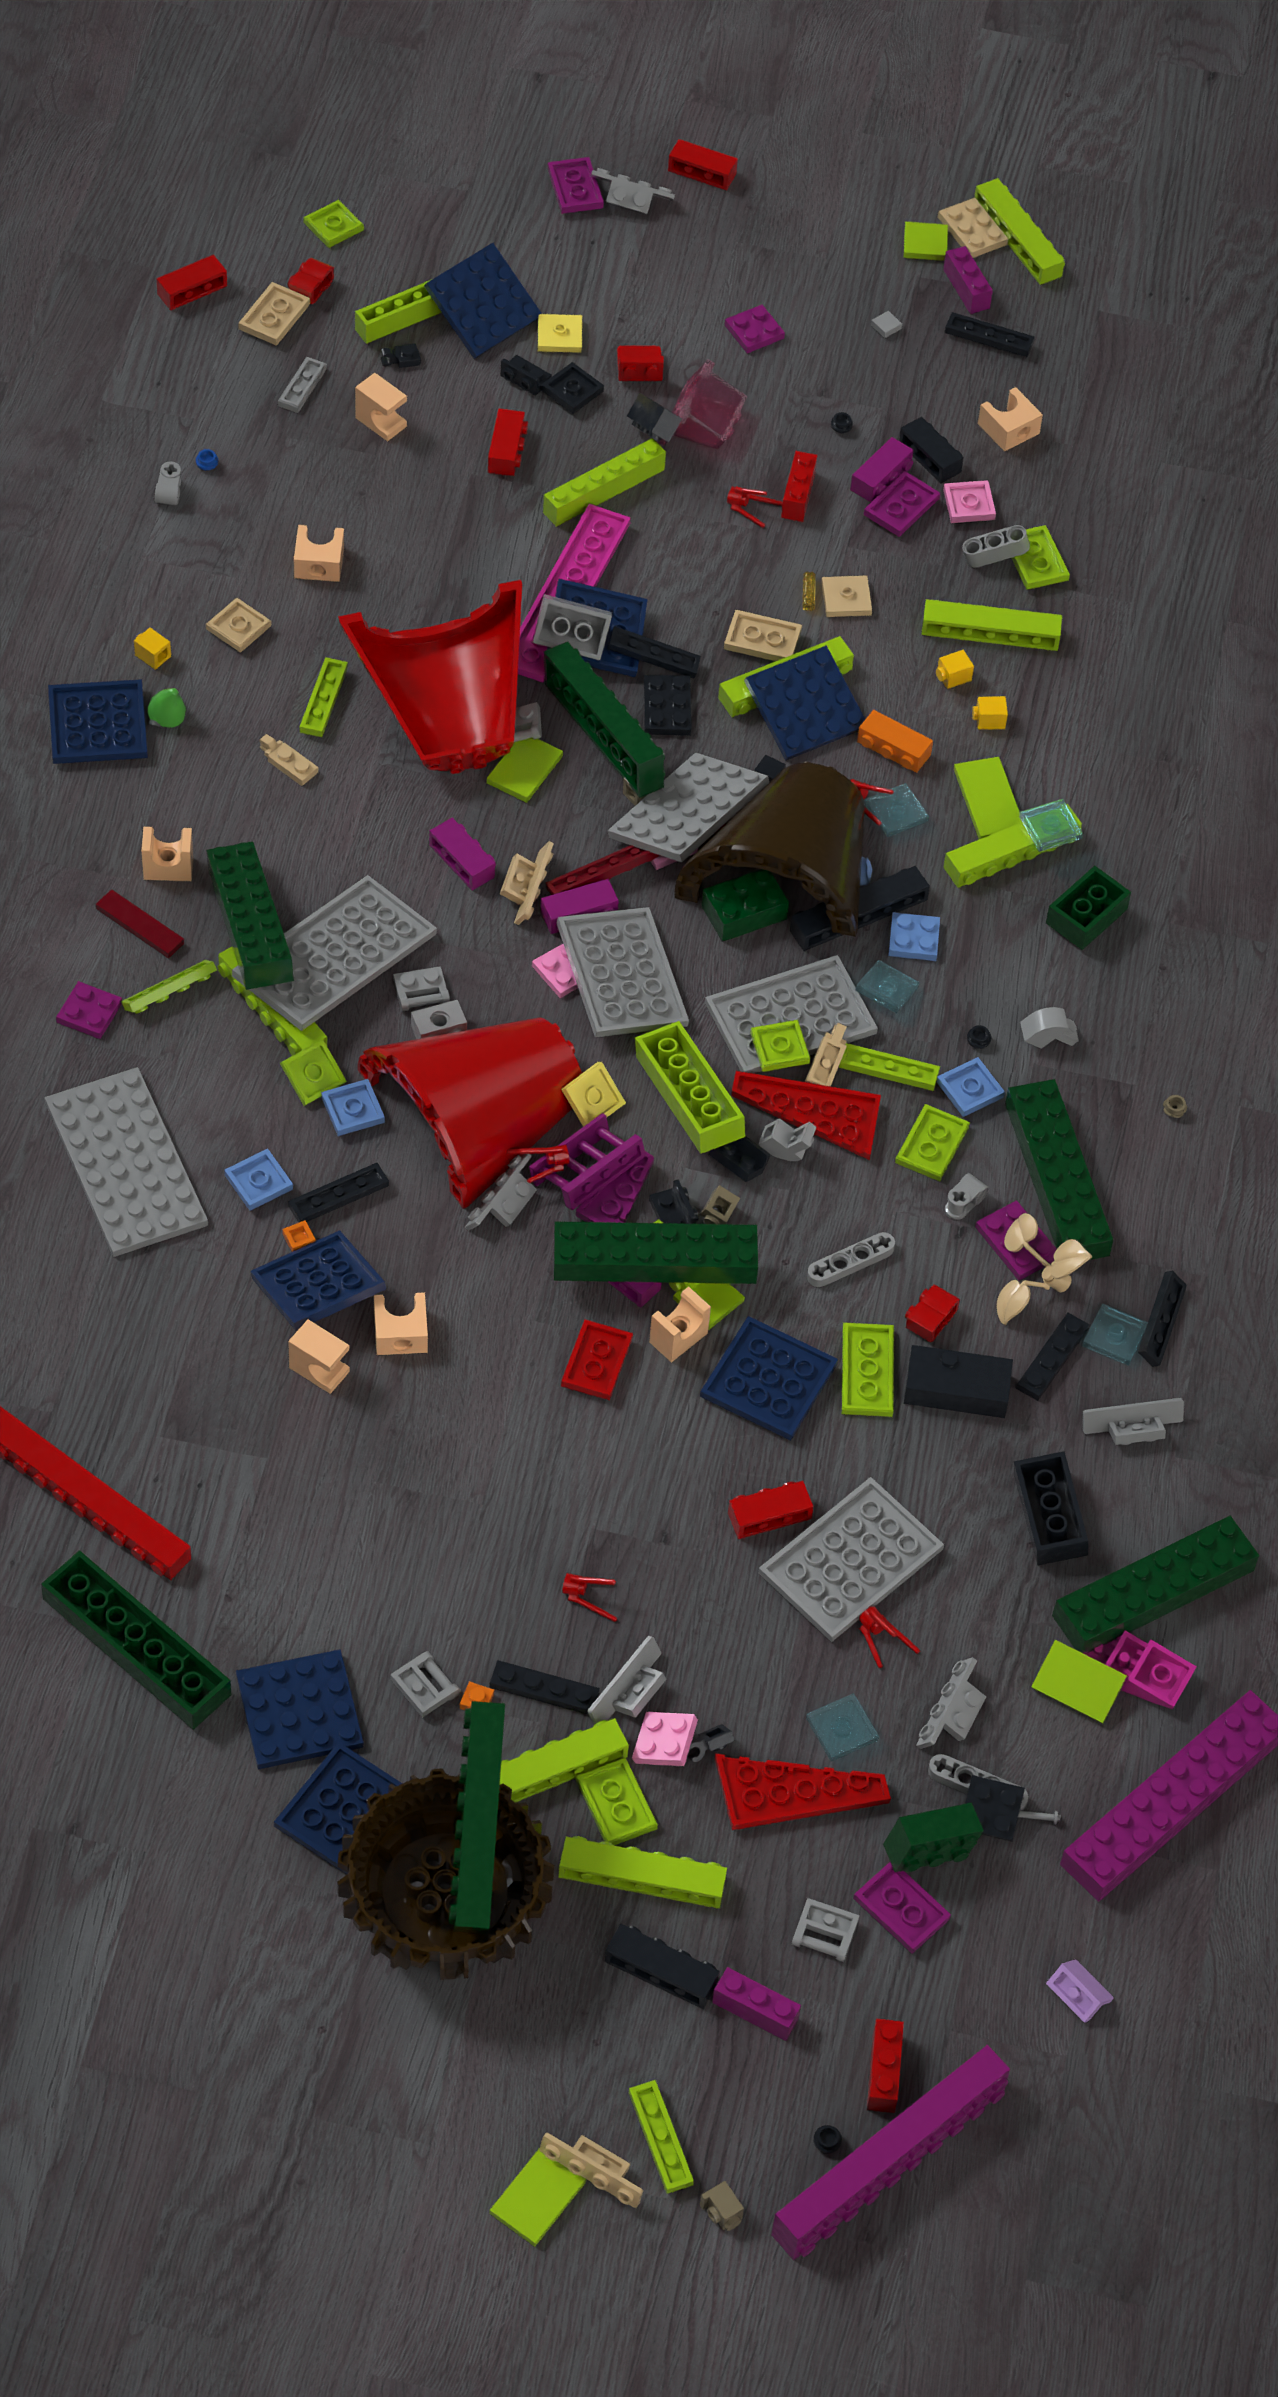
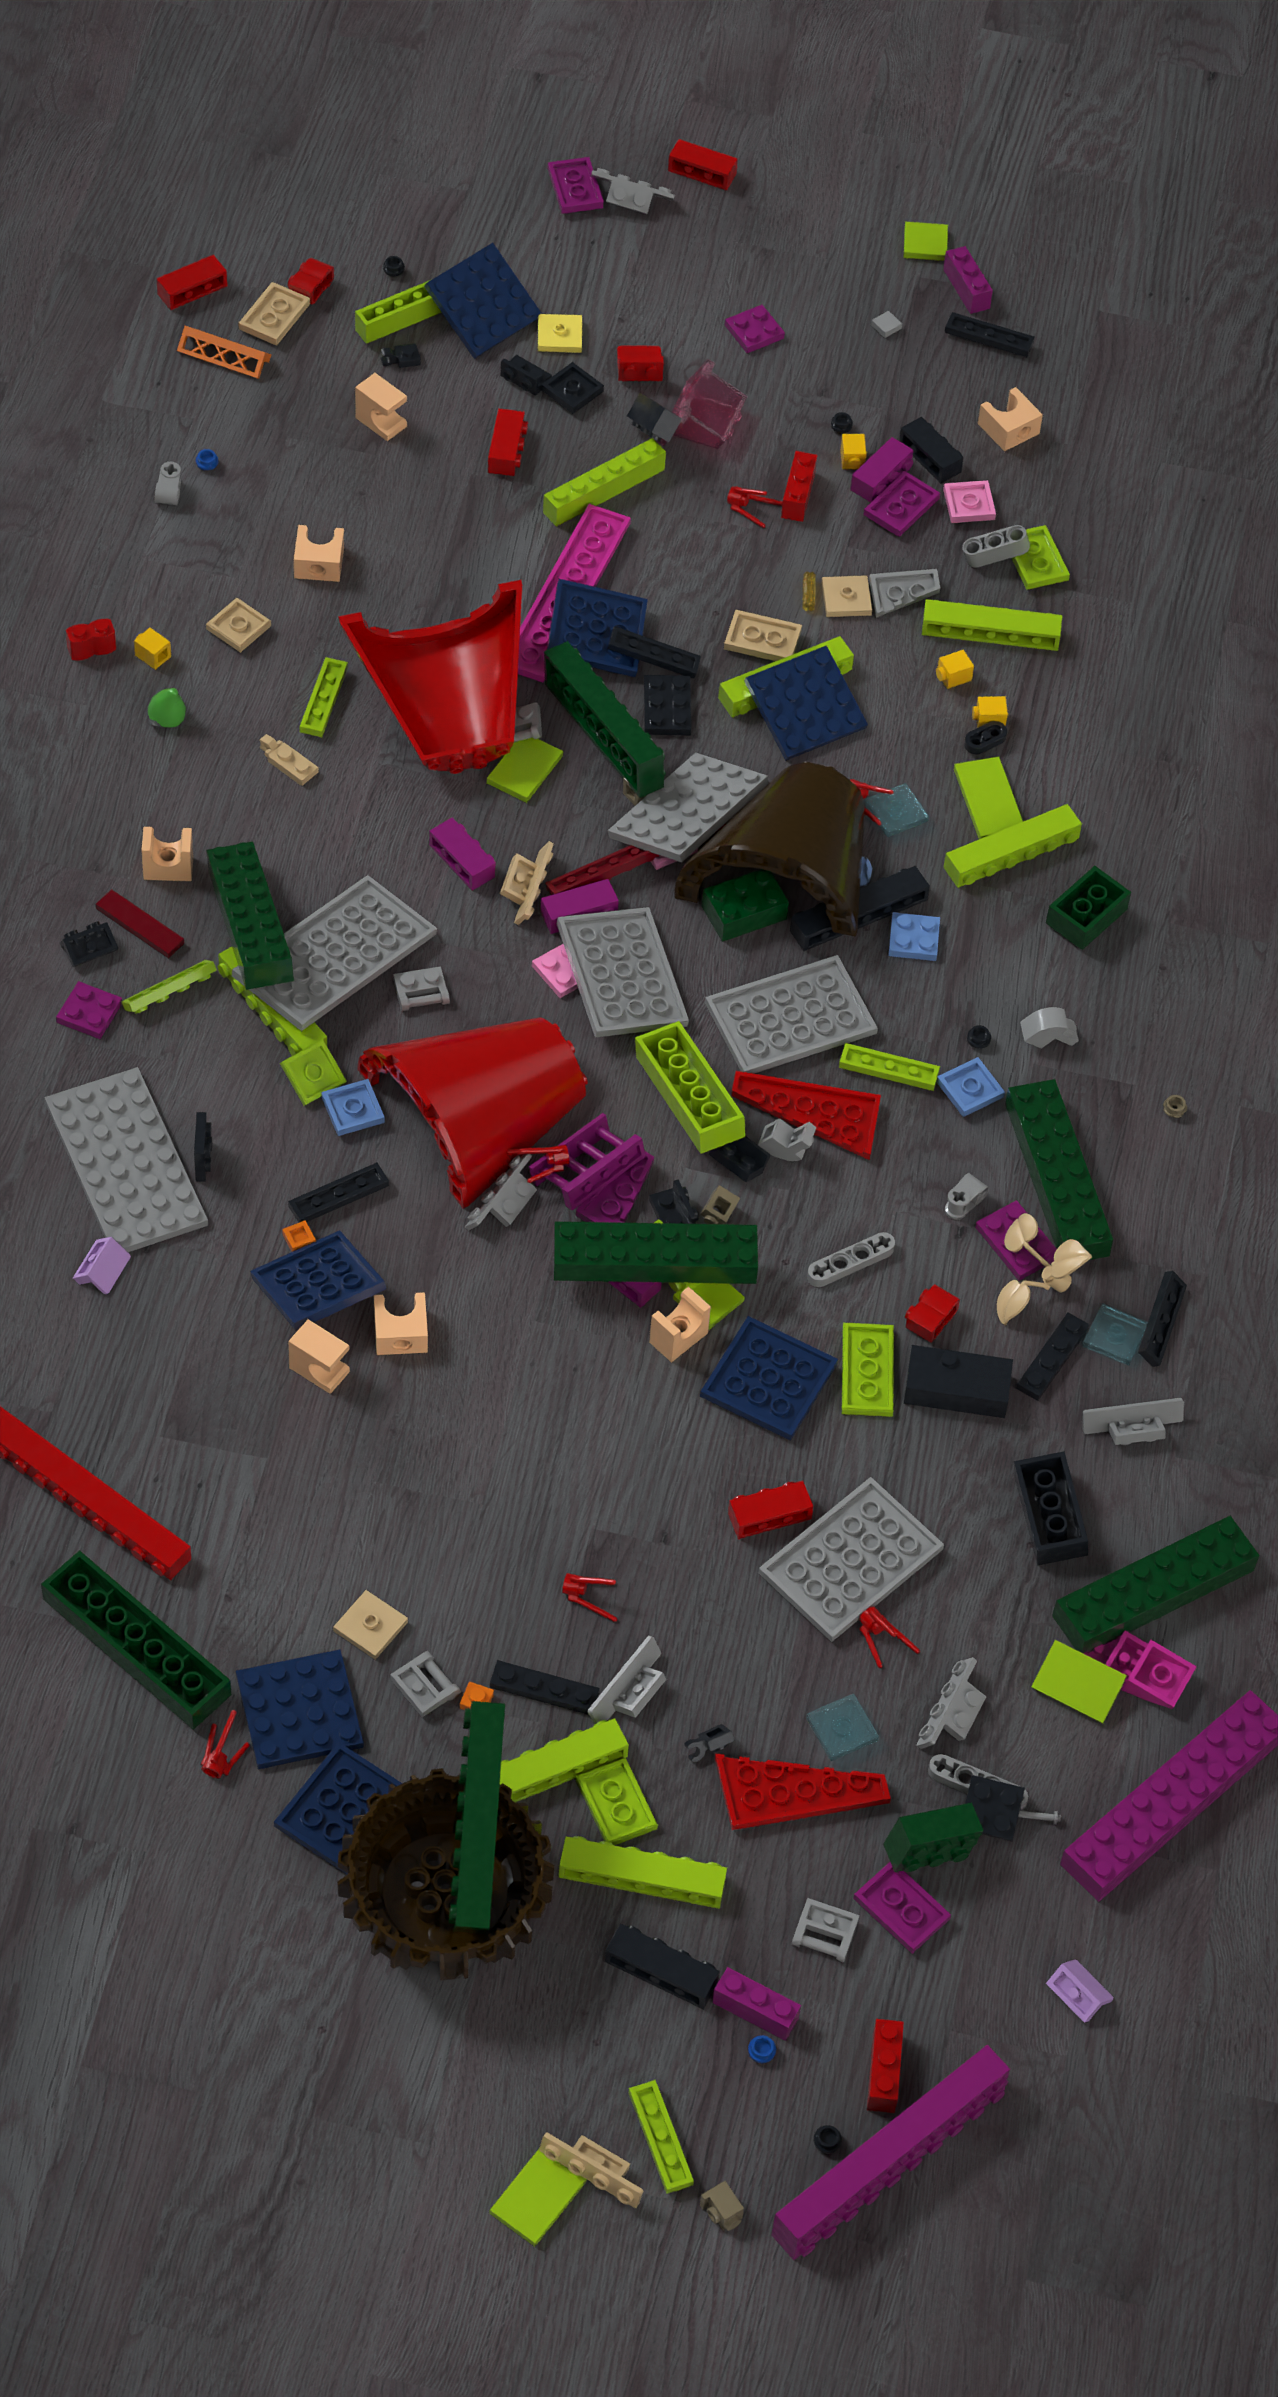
dark blue plate [48,679,148,764] -> none
medium blue plate [224,1149,293,1211] -> none
light grey tile [278,357,327,413] -> none
lime tile [303,200,364,248] -> none
light grey brick [411,1000,467,1039] -> none
light grey slope [533,594,612,660] -> none
light yellow plate [561,1062,626,1127] -> none
red plate [561,1319,633,1400] -> none
bright pink plate [632,1712,698,1766] -> none
lime tile [750,1020,810,1072] -> none
black tile [754,754,786,783] -> none
tan hinge [805,1023,847,1087] -> none
clear light blue plate [855,960,920,1014] -> none
orange brick [857,709,933,773] -> none
lime tile [895,1104,970,1182] -> none
tan plate [938,198,1008,258] -> none
lime brick [975,178,1065,285] -> none
clear light blue plate [1019,799,1083,852] -> none
none -> black bracket [60,921,119,967]
none -> red brick [66,619,116,660]
none -> lavender panel [73,1237,131,1294]
none -> orange fence [177,326,272,379]
none -> black plate [194,1112,213,1182]
none -> red plant [201,1710,250,1779]
none -> tan plate [333,1590,408,1660]
none -> black plate [383,256,405,276]
none -> blue plate [748,2035,776,2063]
none -> yellow brick [840,434,866,469]
none -> light grey wing [869,569,940,618]
none -> black plate [964,721,1007,754]

